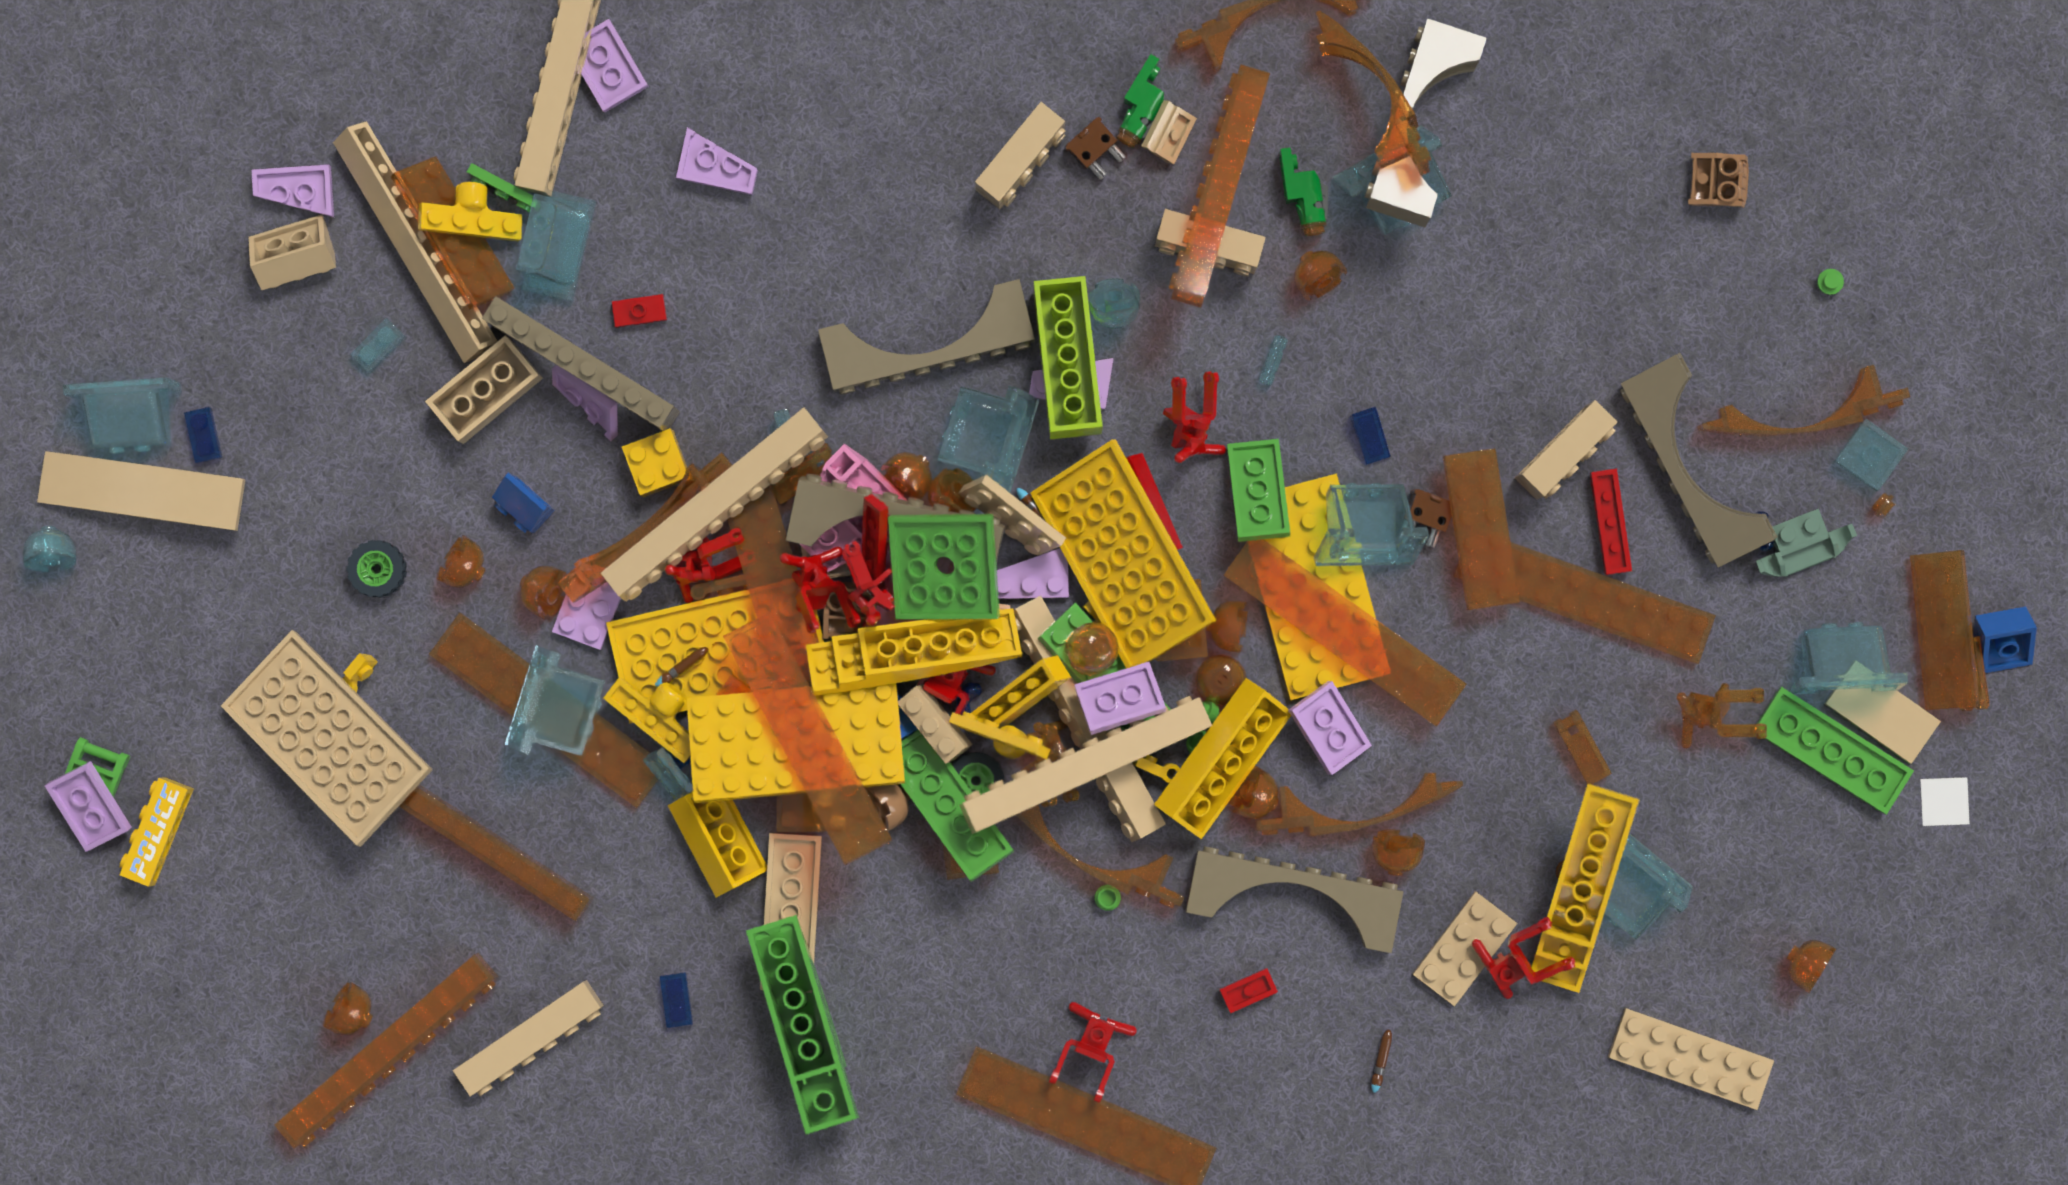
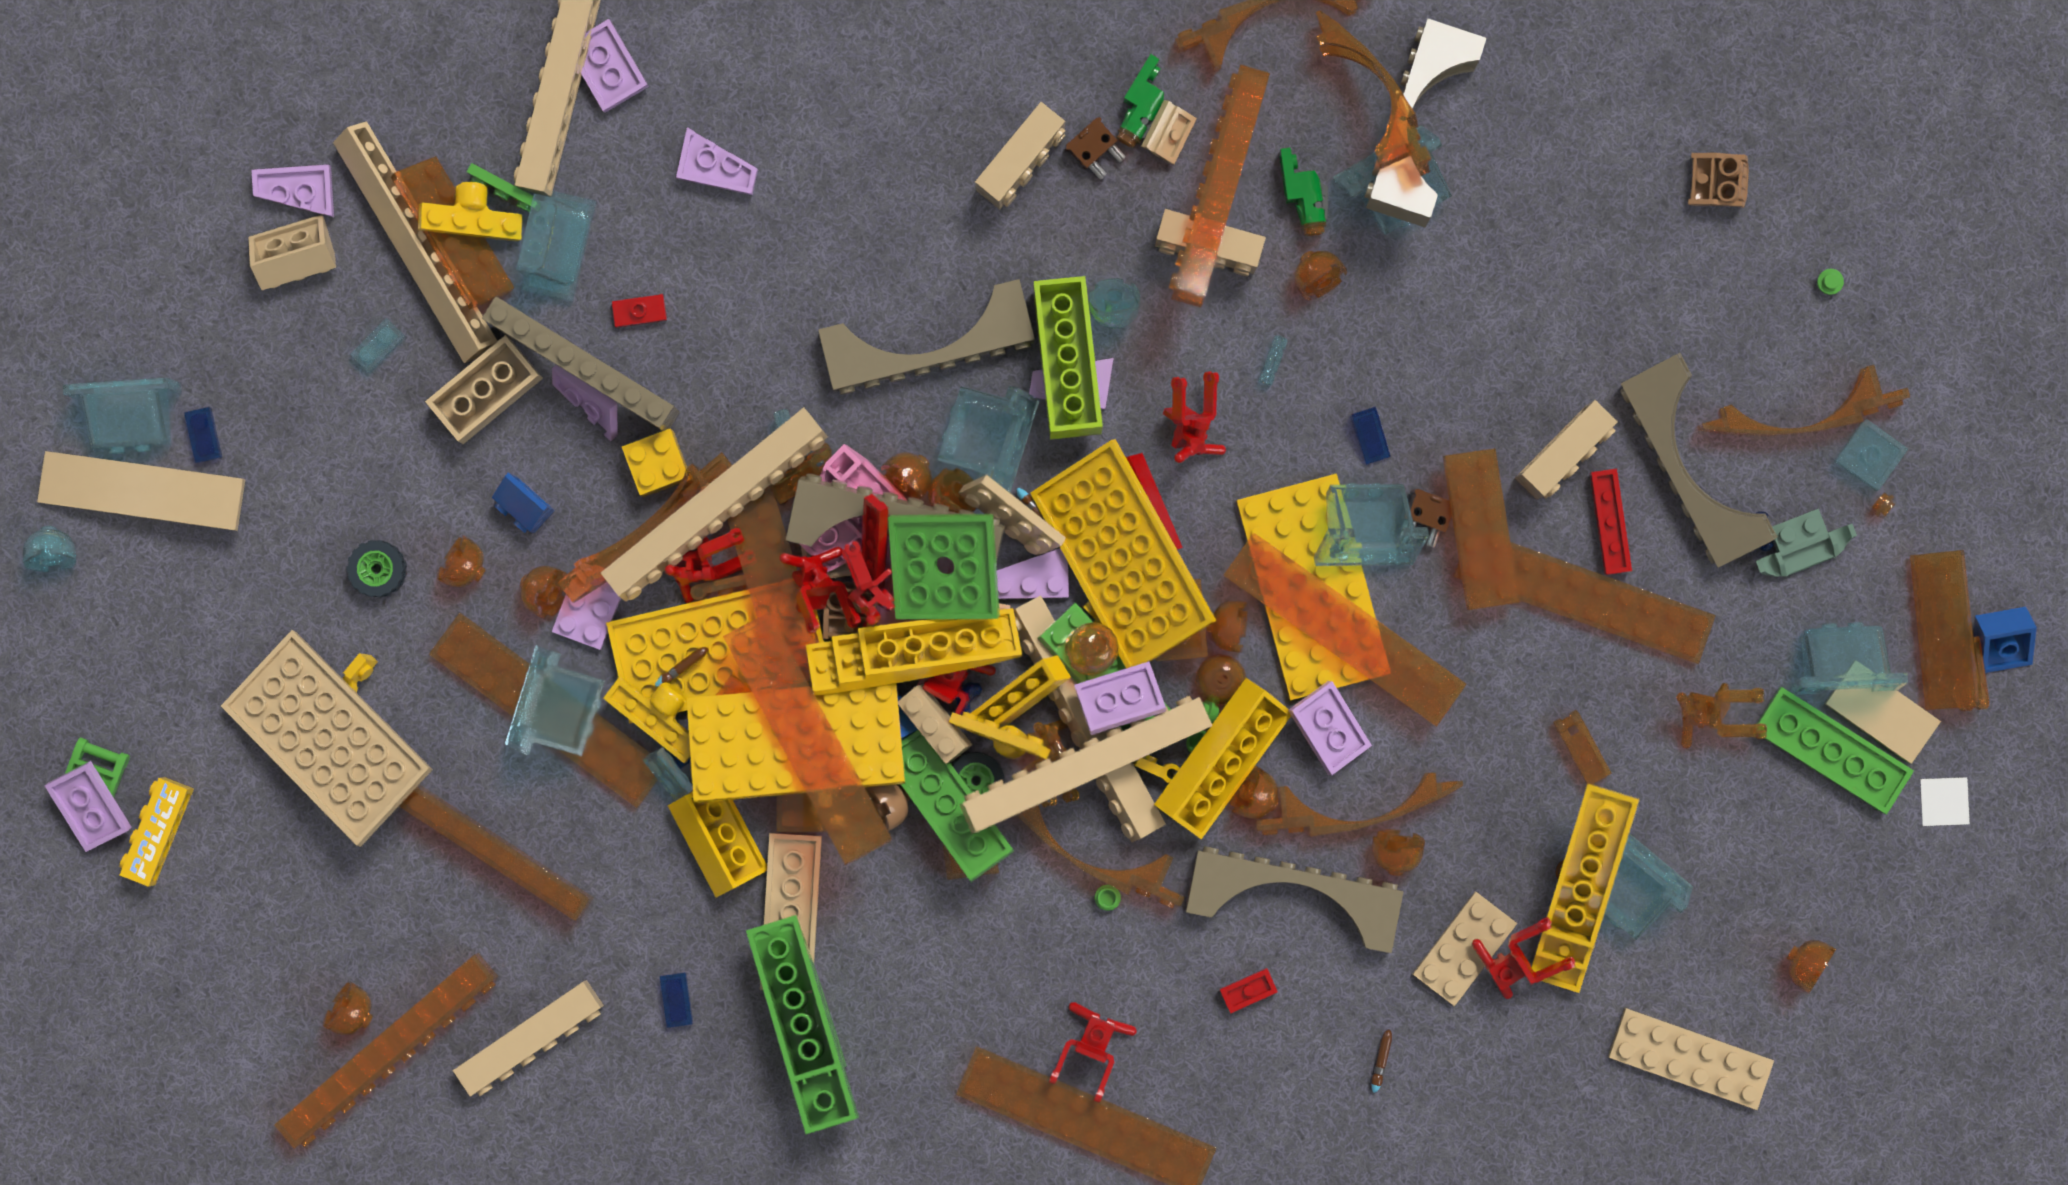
bright green plate [1227,439,1290,542] -> none

